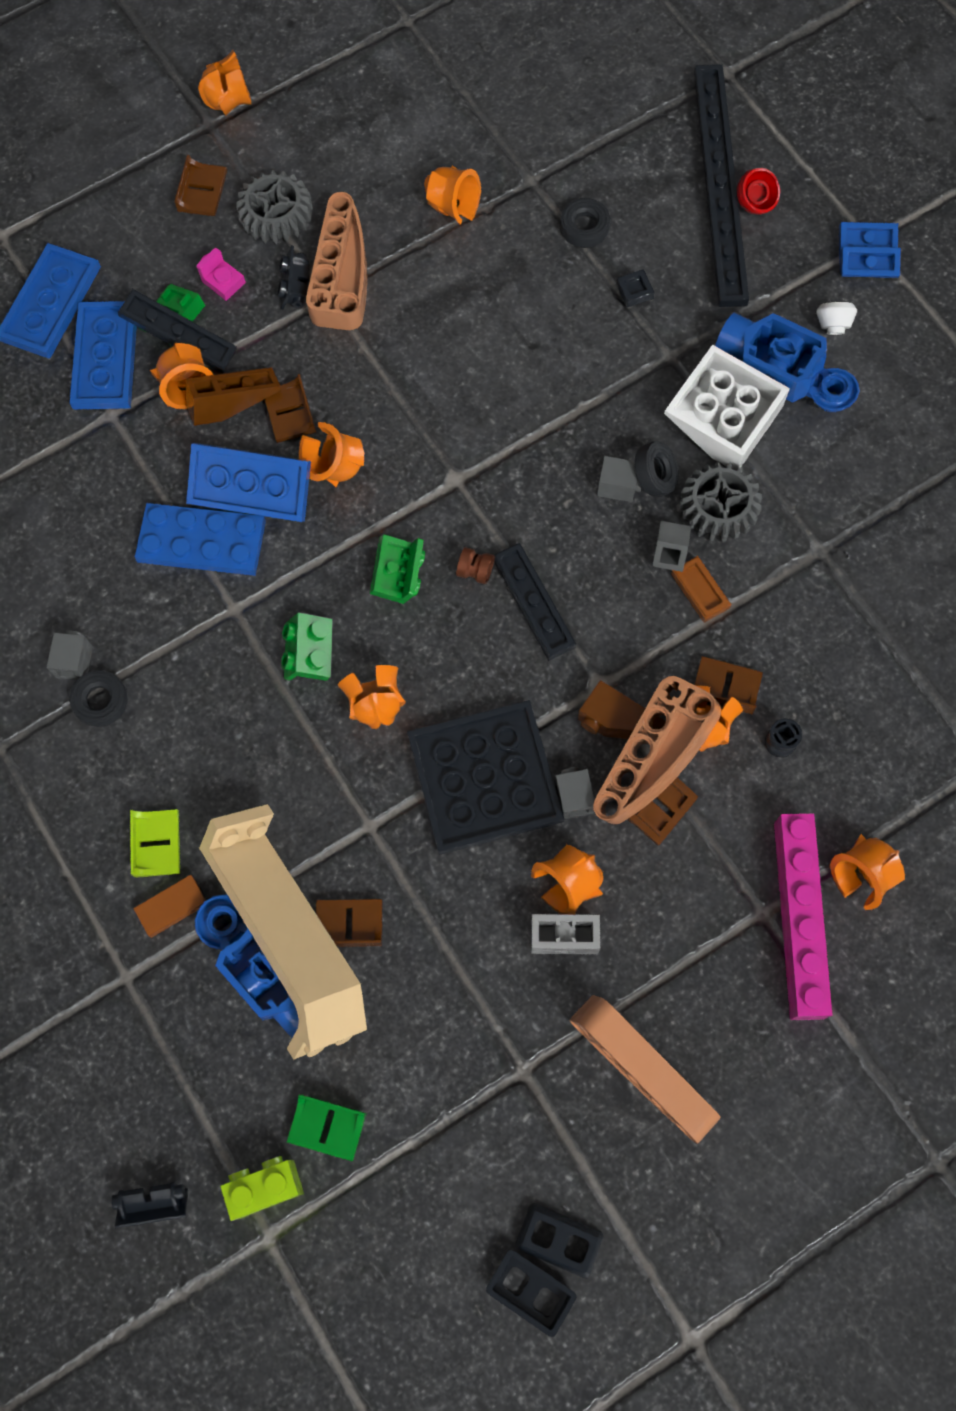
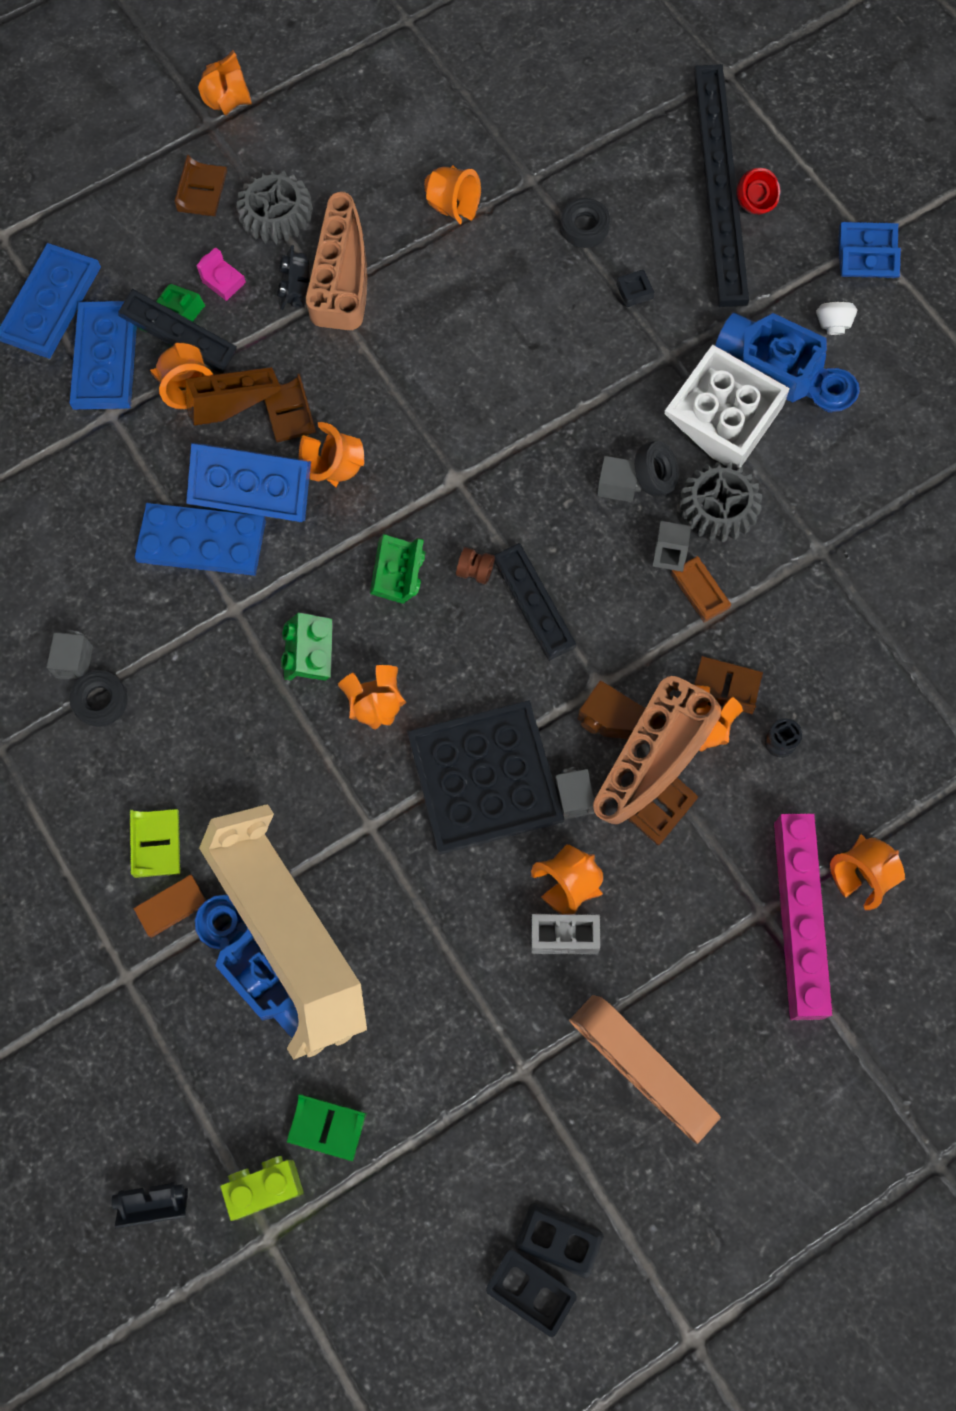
reddish brown piece [316,899,383,947] -> none

